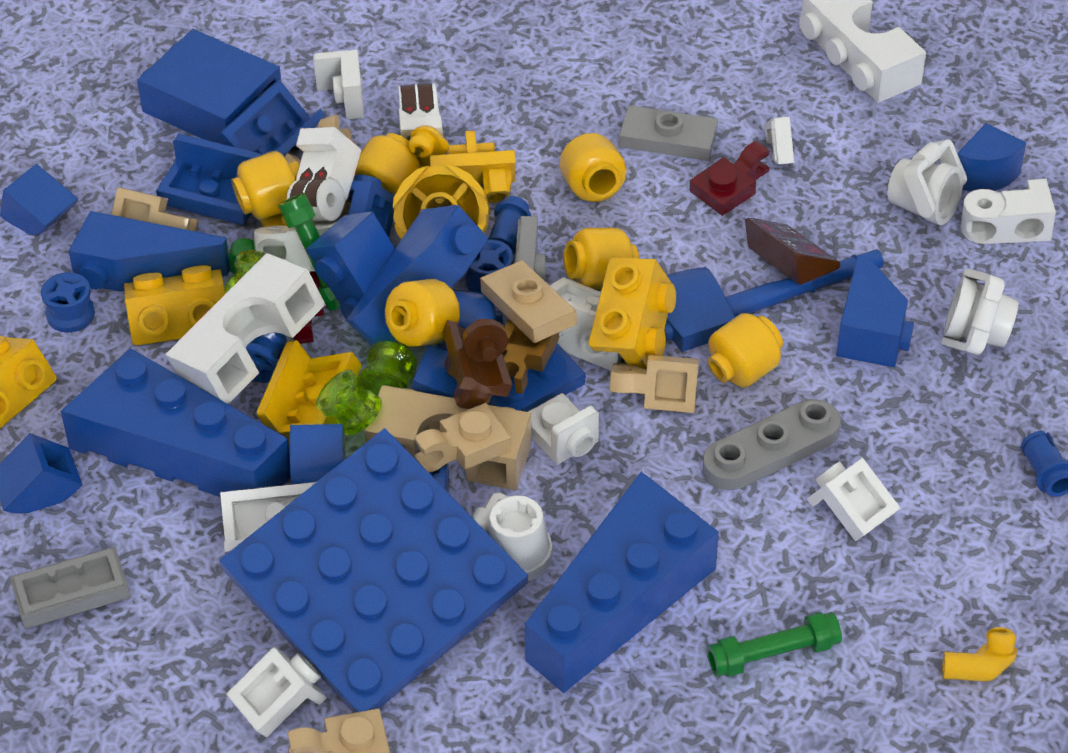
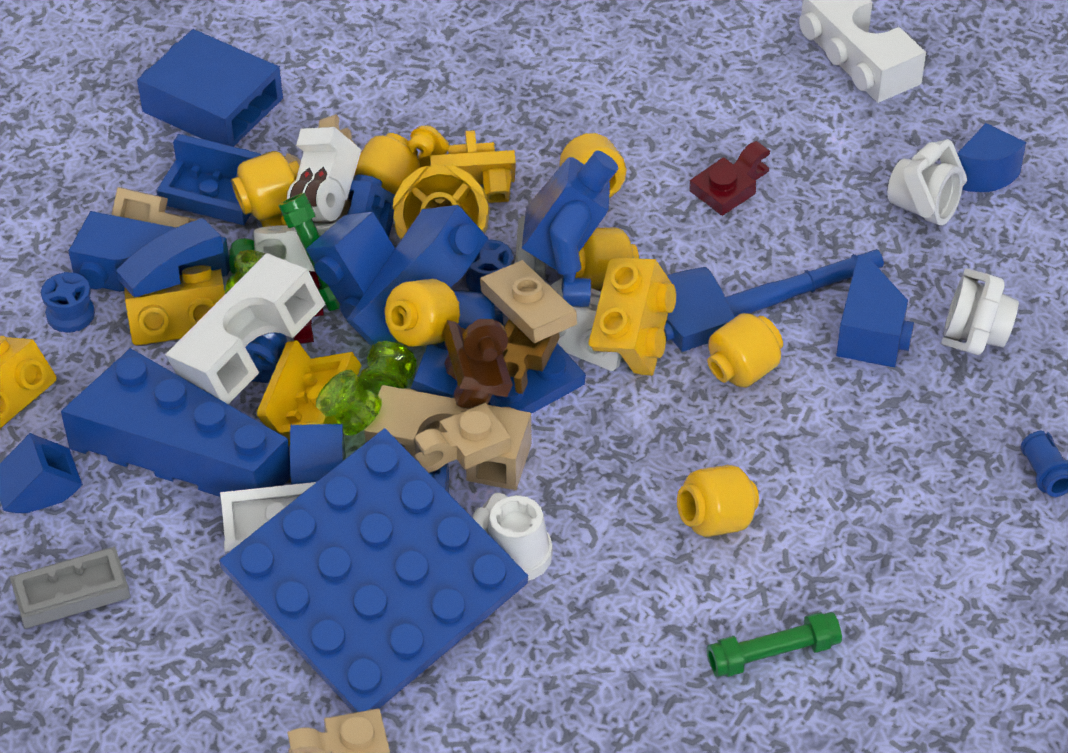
blue brick [0,163,78,235] -> none
blue bracket [214,80,326,156] -> none
white bracket [226,647,328,737] -> none
white bracket [313,49,364,119] -> none
leg [398,83,443,156] -> none
blue pin [488,196,531,255] -> none
blue wedge [525,471,719,693] -> none
white bracket [528,393,599,465] -> none
tan plate [609,355,699,413] -> none
light grey plate [619,105,718,161] -> none
light grey plate [703,399,841,490] -> none
reddish brown slope [745,218,840,285] -> none
white tile [764,117,794,164] -> none
white bracket [807,457,901,542] -> none
yellow arm [942,627,1018,682] -> none
white leg [961,179,1056,244] -> none
none -> blue slope [116,218,224,298]
none -> blue torso [522,151,619,307]
none -> yellow head [677,464,759,537]

